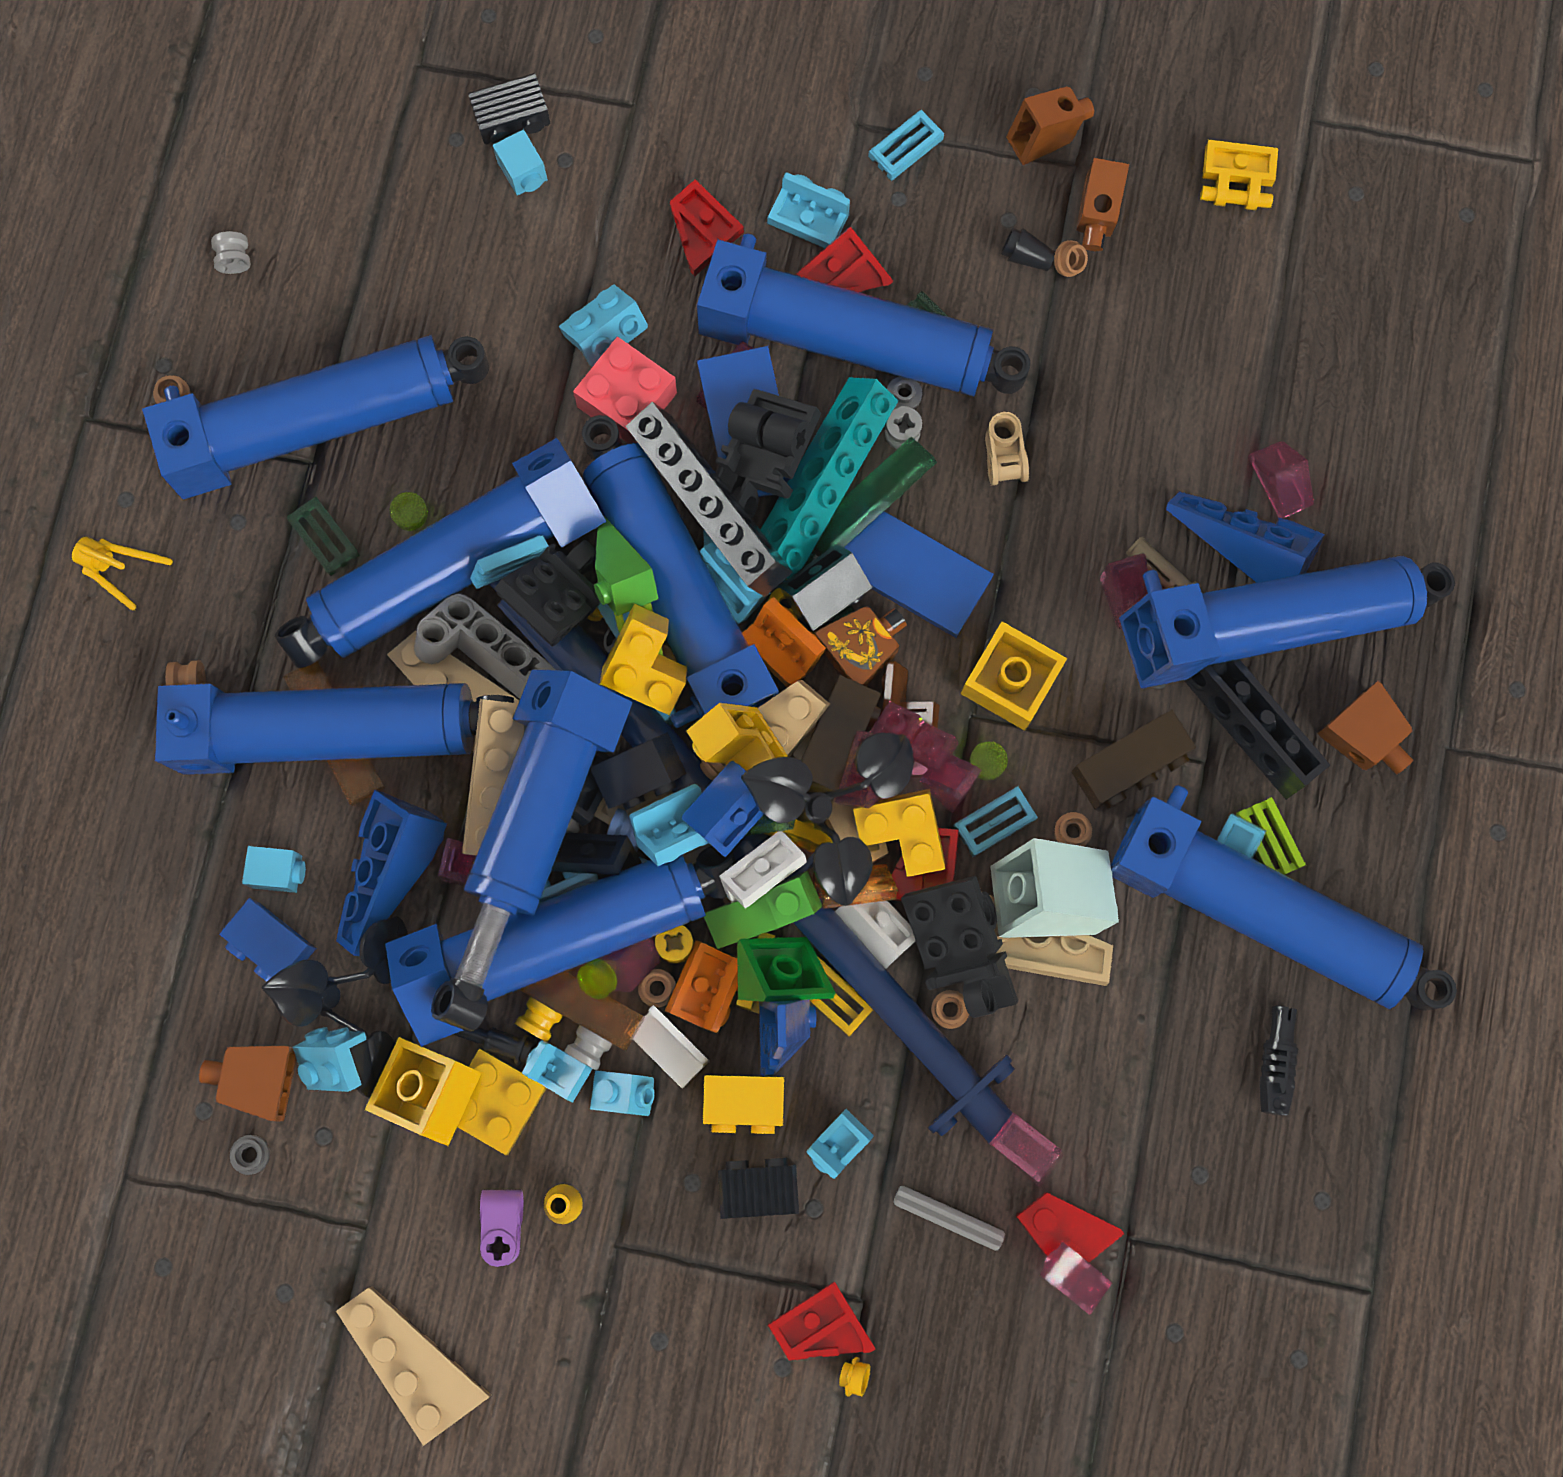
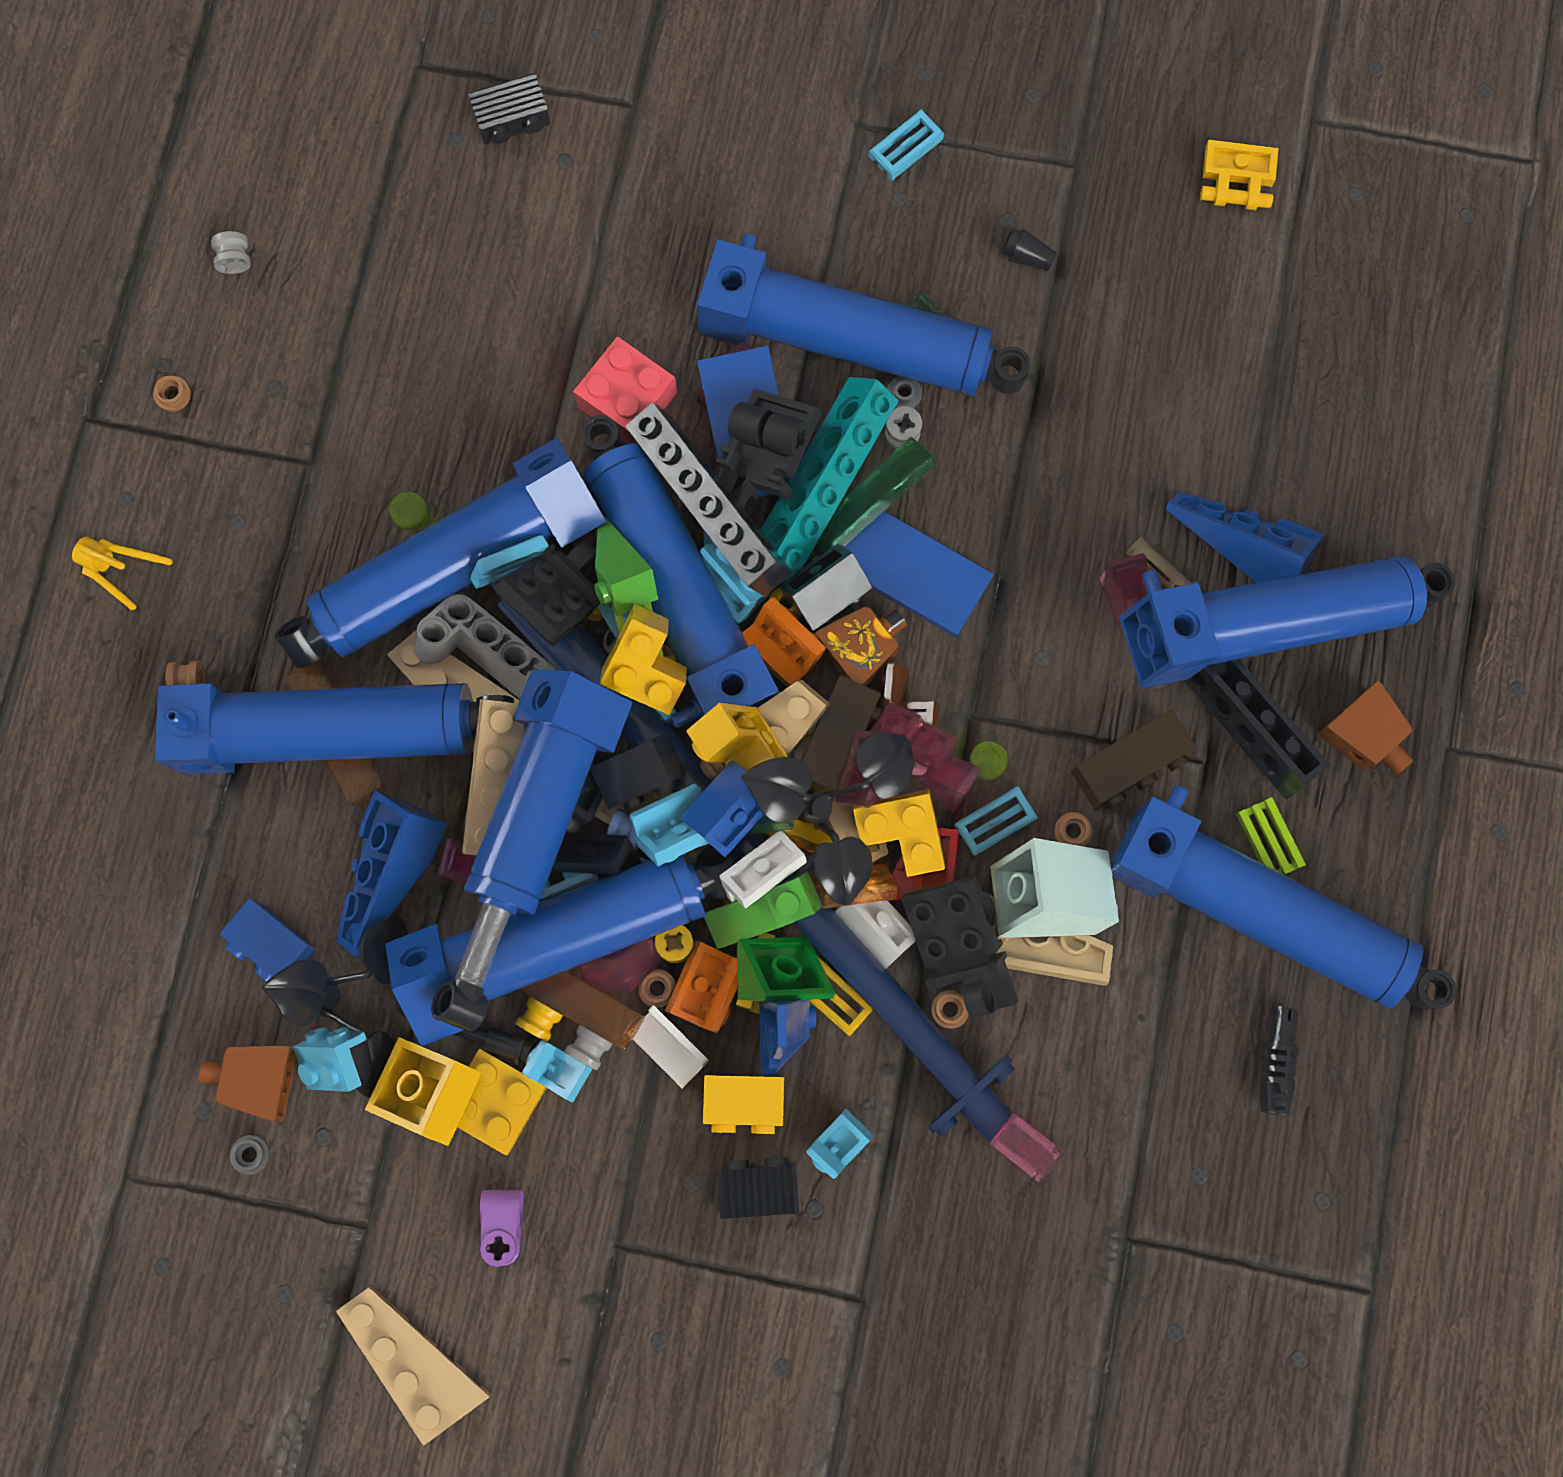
blue piece [142,335,489,500] -> none
medium azure brick [242,846,306,893] -> none
clear green tile [286,496,360,576] -> none
medium azure brick [492,129,548,196] -> none
yellow cone [544,1184,583,1224] -> none
medium azure bracket [559,284,648,367] -> none
clear neon green tile [577,959,617,1000] -> none
medium azure bracket [590,1071,654,1116] -> none
red wing [670,179,744,276] -> none
medium azure bracket [767,172,850,248] -> none
red wing [768,1281,875,1360] -> none
red wing [795,227,893,292] -> none
yellow plate [839,1357,870,1397] -> none
light grey axle [893,1186,1005,1251] -> none
yellow brick [961,622,1067,731] -> none
tan piece [985,412,1029,486] -> none
dark orange torso [1006,86,1094,165] -> none
red wing [1015,1192,1124,1281] -> none
clear pink slope [1040,1242,1112,1315] -> none
medium nougat plate [1054,240,1088,277] -> none
dark orange torso [1076,158,1129,251] -> none
medium azure tile [1217,813,1266,858] -> none
clear pink slope [1248,441,1314,519] -> none

